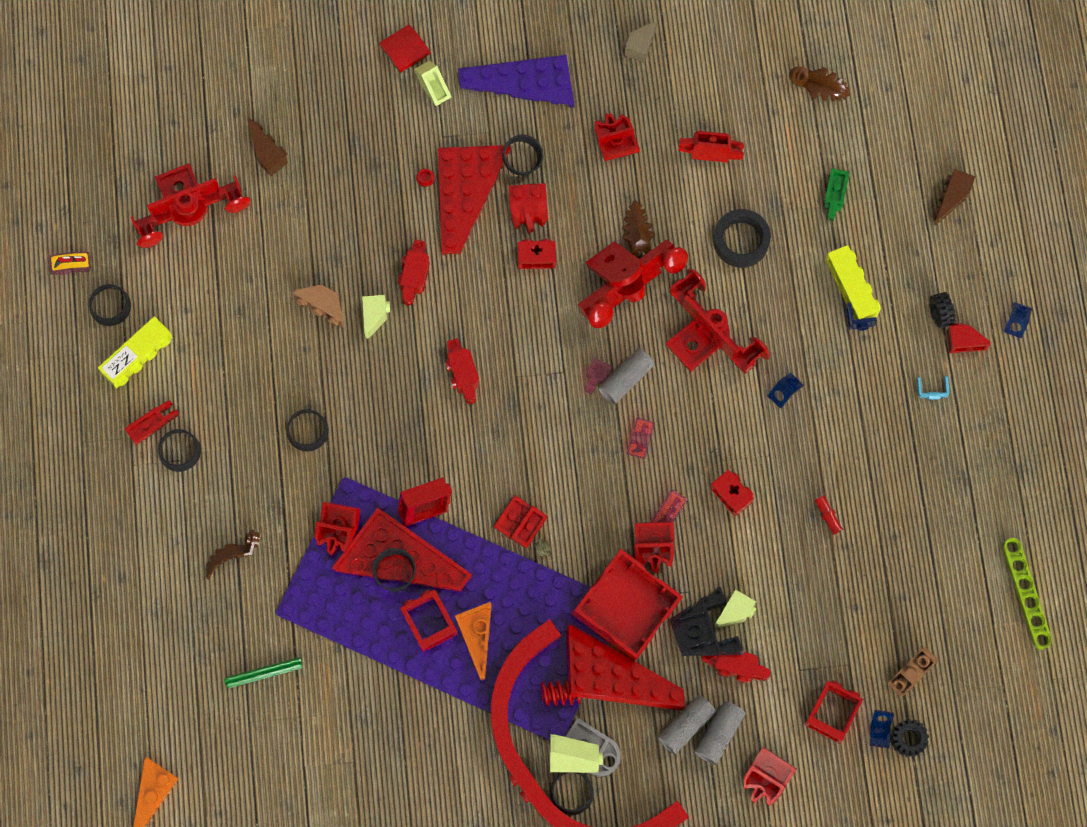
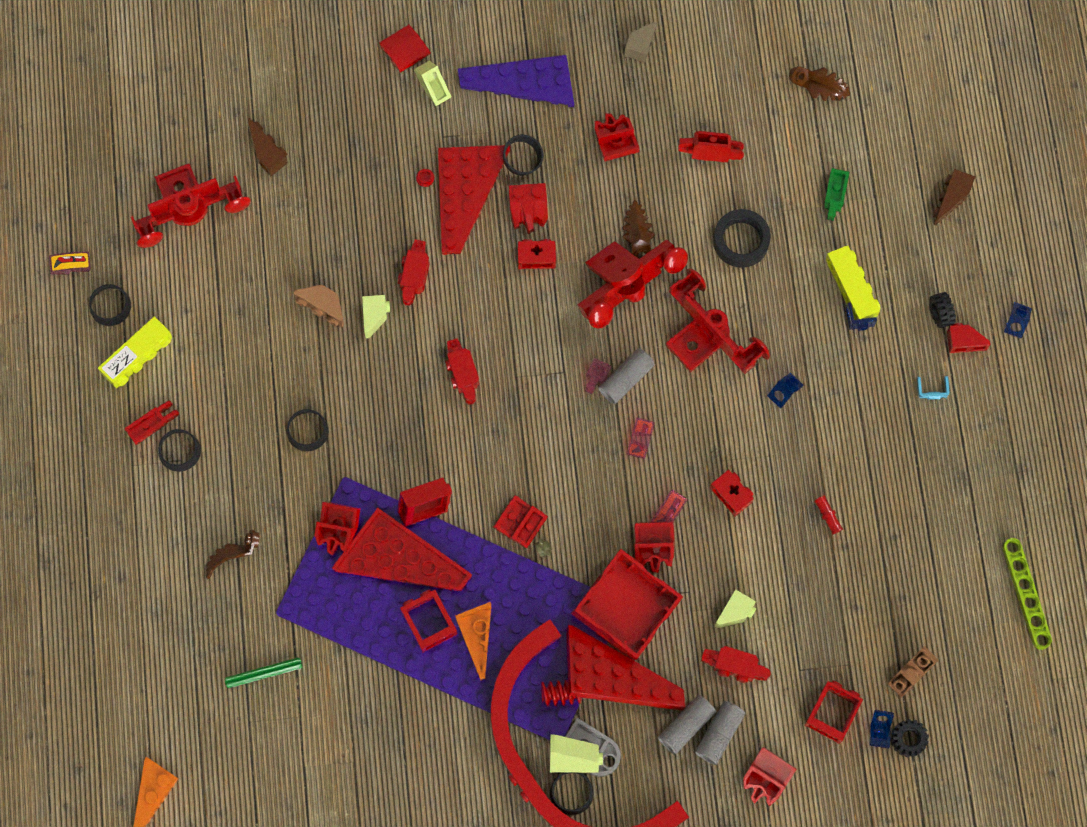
black tyre [372,548,416,591] -> none
black wing [670,587,744,656] -> none

